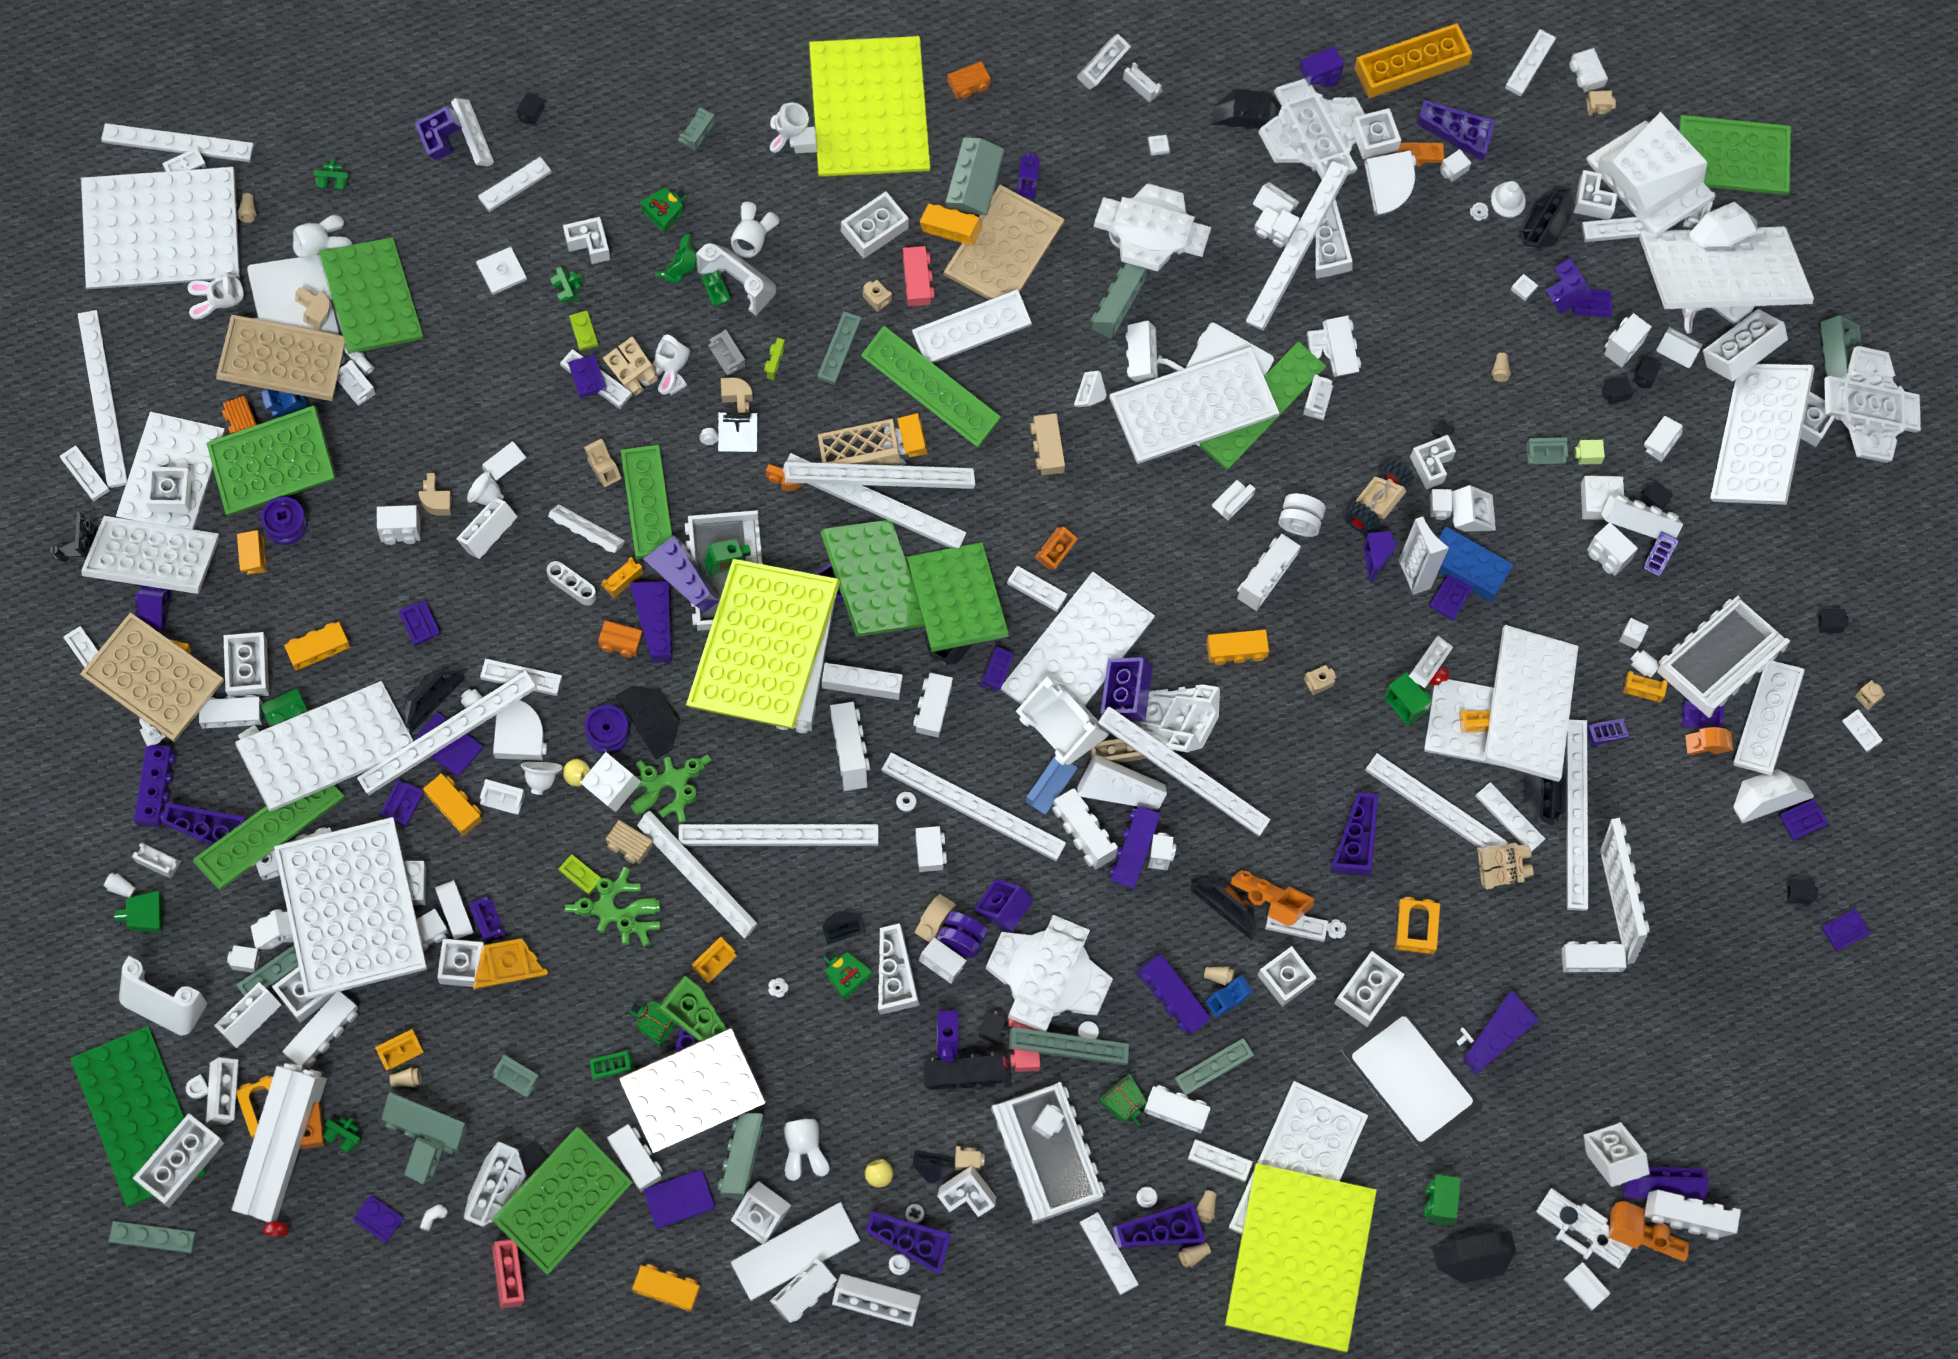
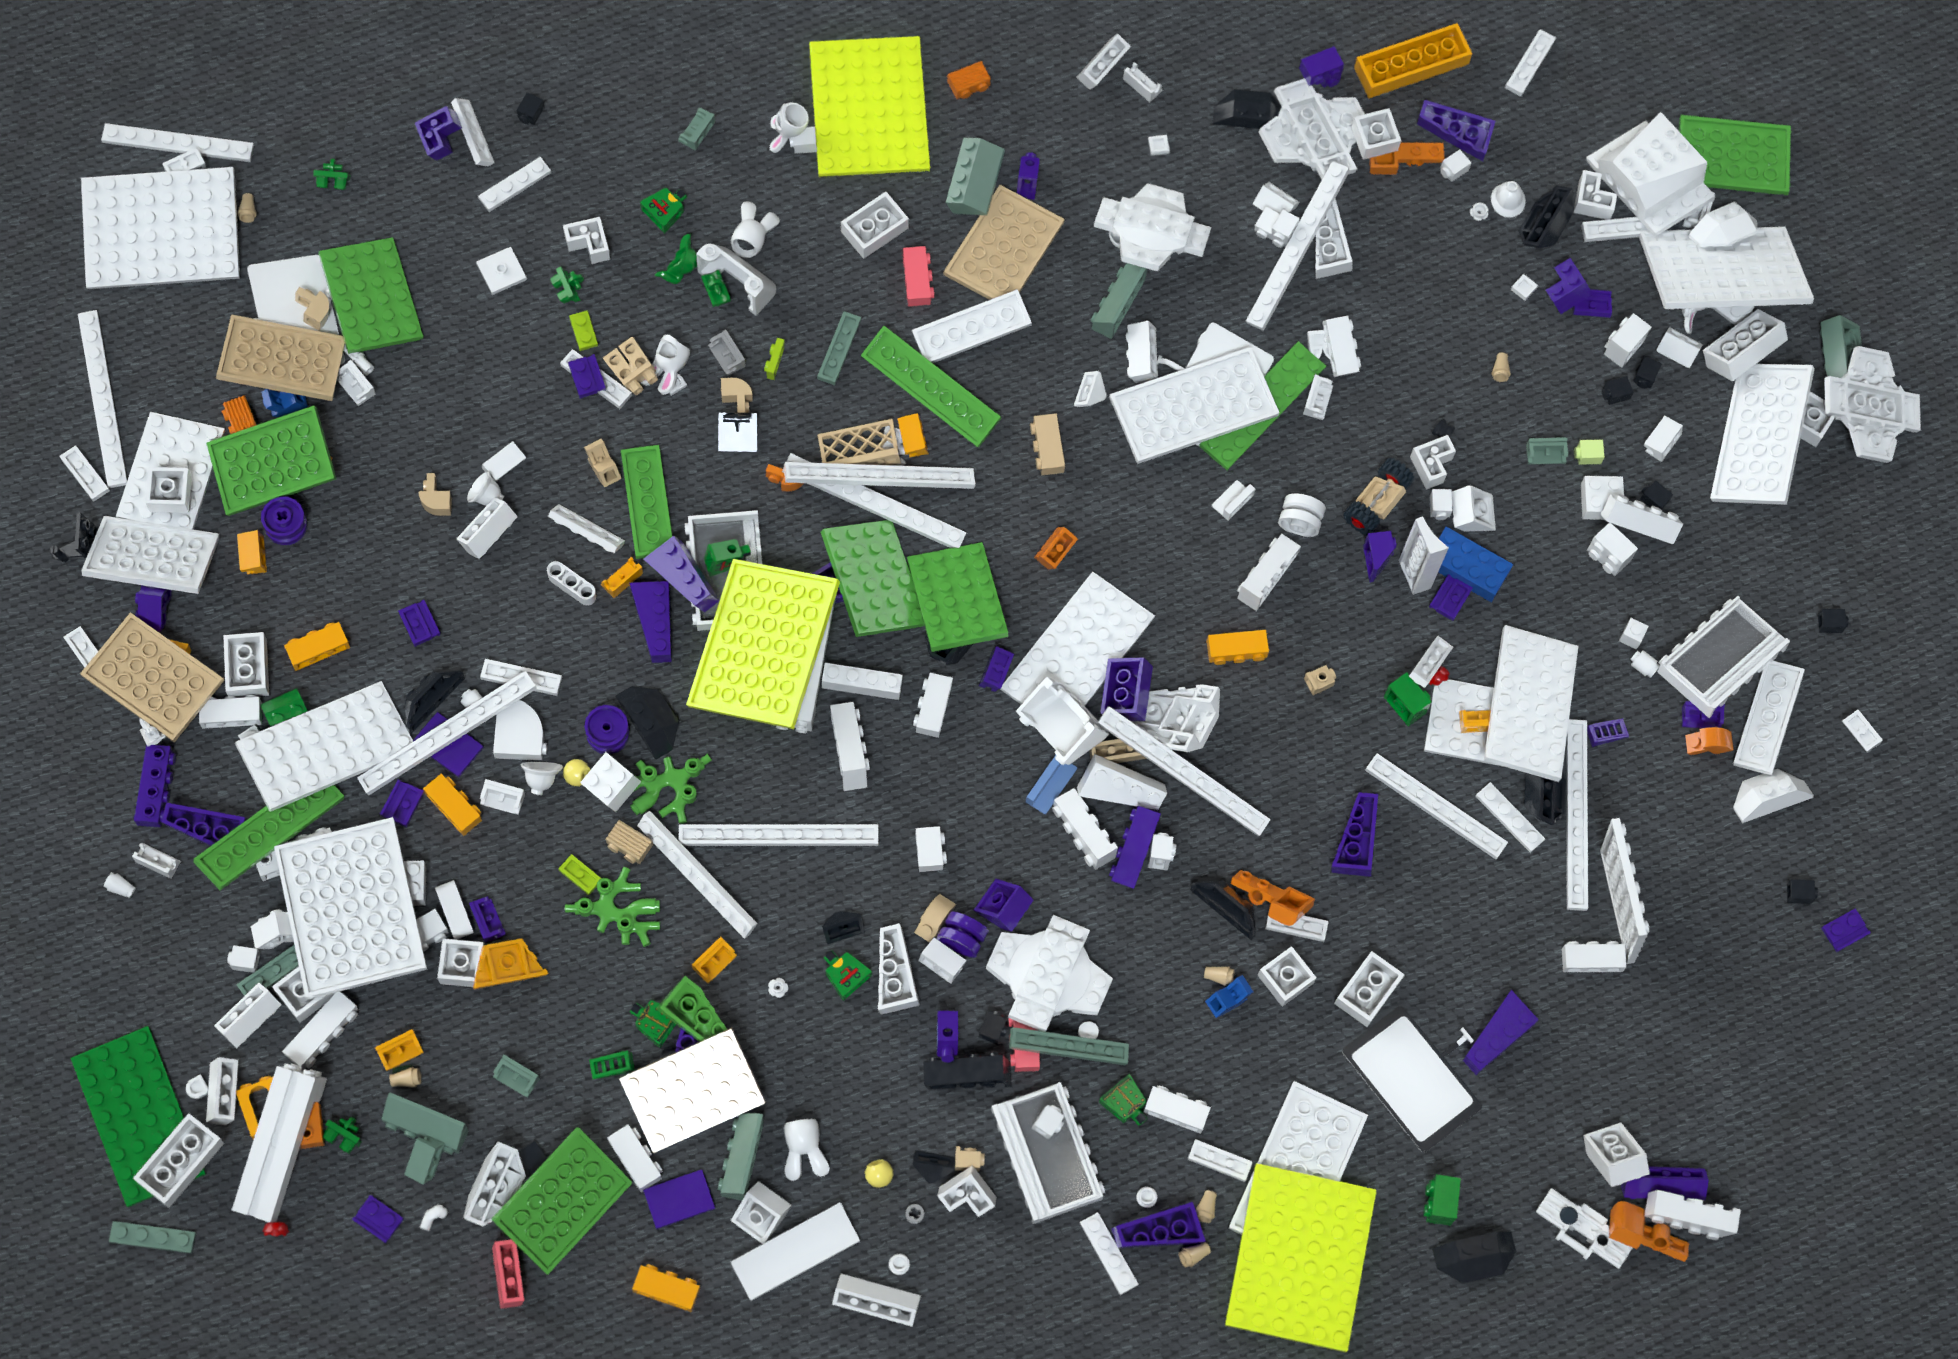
green torso [115,891,162,933] -> none
white windscreen [119,956,208,1035] -> none
white piece [188,274,244,320] -> none
white piece [293,215,352,257] -> none
white brick [377,505,420,545] -> none
orange brick [598,620,643,658] -> none
white plate [700,428,719,445] -> none
white brick [770,1259,837,1323] -> none
tan brick [863,280,892,312] -> none
dark purple wedge [866,1211,951,1275] -> none
white plate [882,753,1066,862] -> none
white plate [896,792,916,812] -> none
light orange brick [920,204,982,246] -> none
white plate [1007,566,1067,612] -> none
dark purple wedge [1134,955,1211,1034] -> none
sand green plate [1174,1038,1254,1096] -> none
white plate [1327,919,1346,939] -> none
white brick [1364,150,1416,216] -> none
light orange panel [1394,897,1440,954] -> none
tan hips [1477,843,1534,889] -> none
white panel [1564,1262,1610,1311] -> none
white brick [1570,48,1608,92] -> none
tan brick [1587,91,1616,116] -> none
light orange hinge [1623,671,1667,703] -> none
slope [1643,531,1679,576] -> none
dark purple plate [1779,799,1828,841] -> none
tan brick [1855,680,1885,710] -> none

